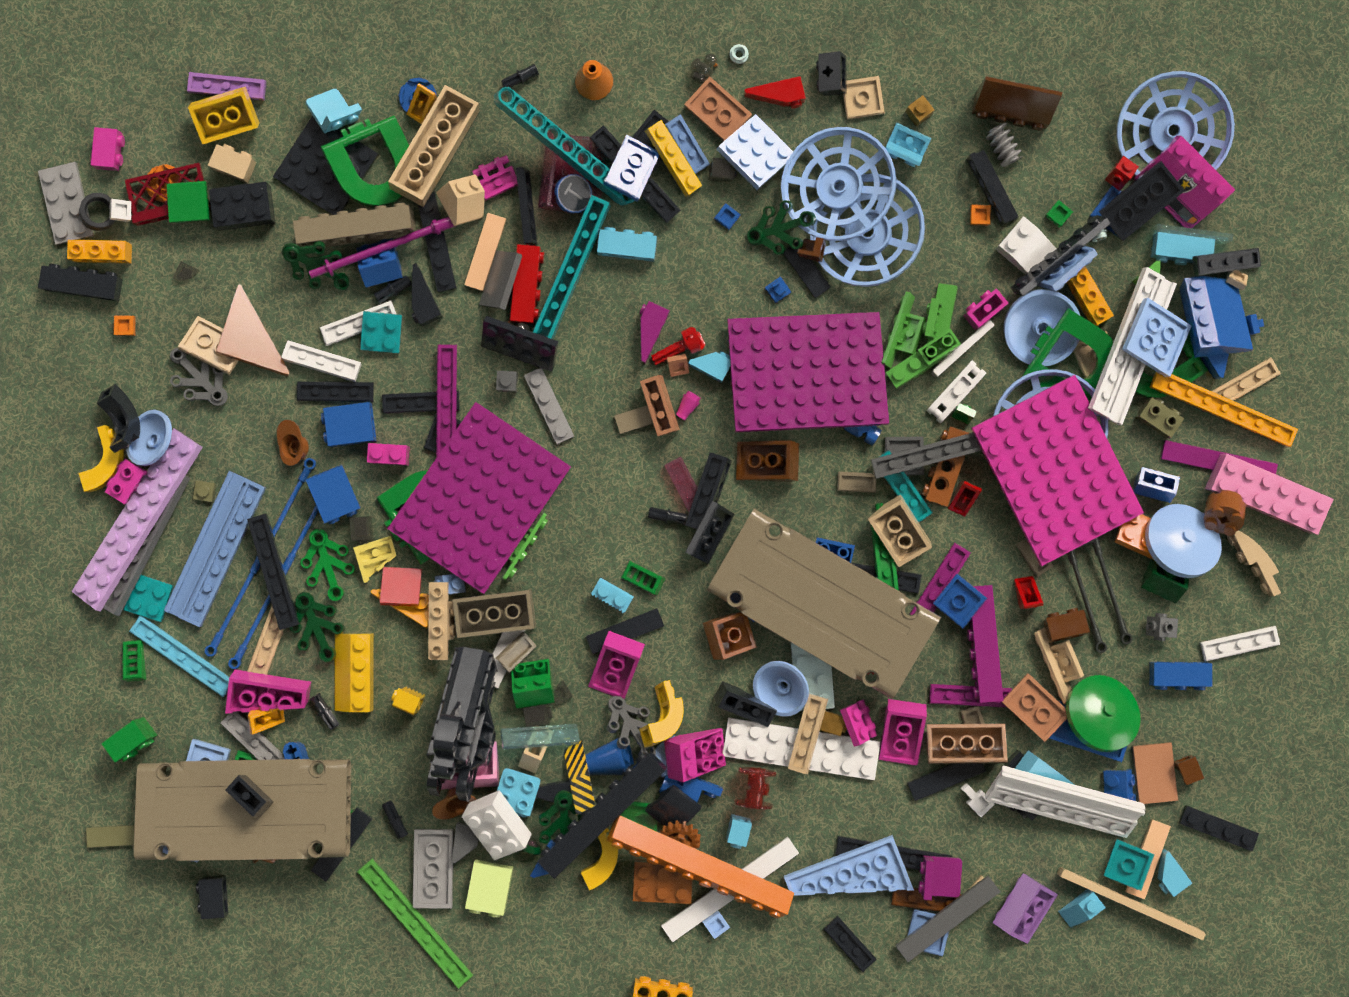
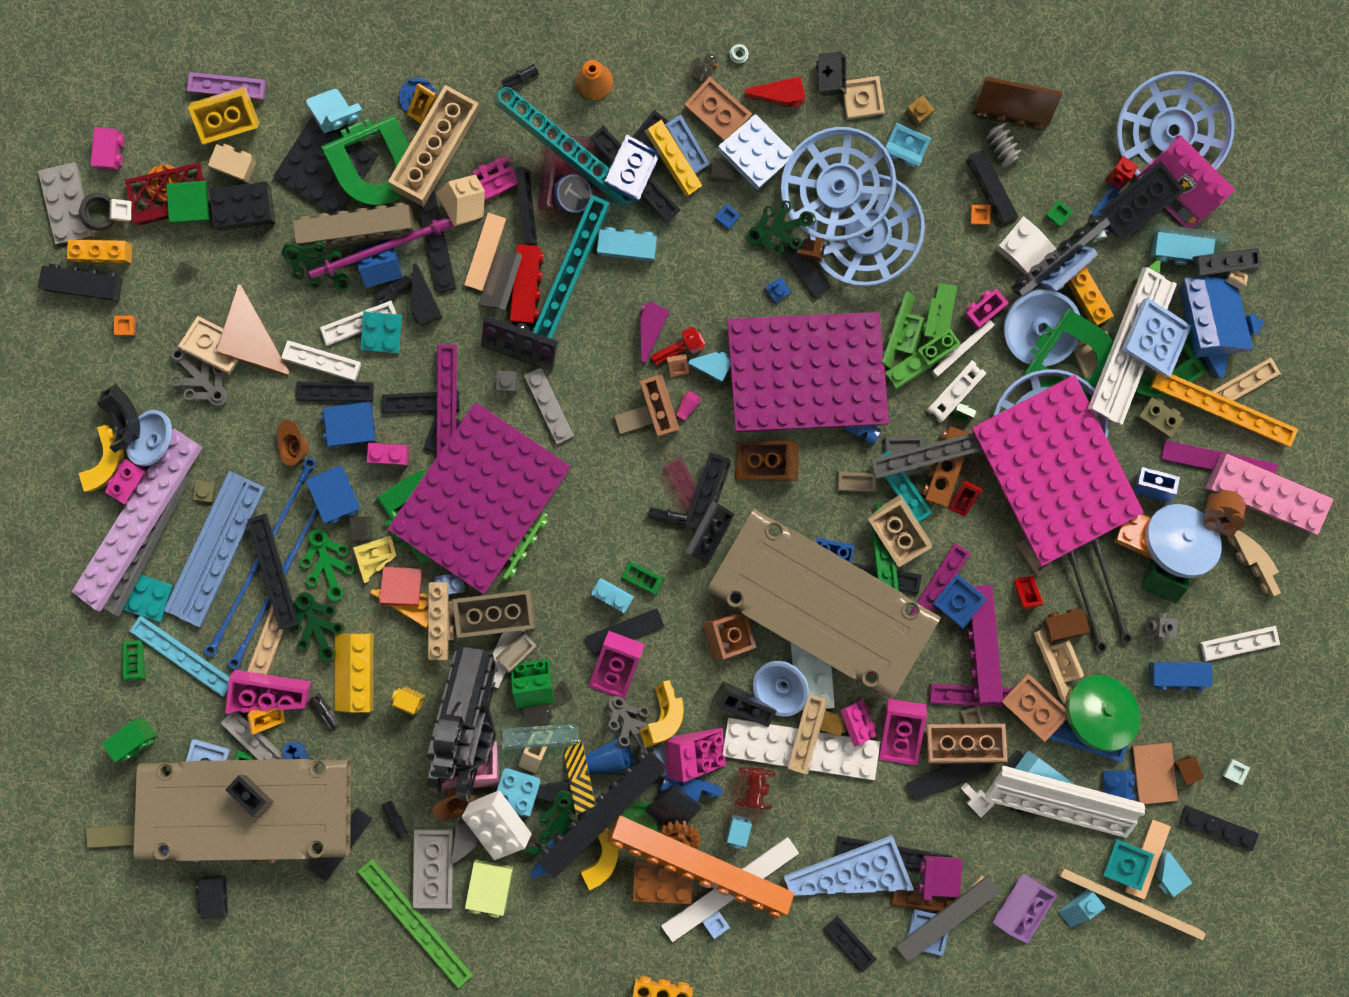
none -> light aqua plate [1222,758,1250,785]

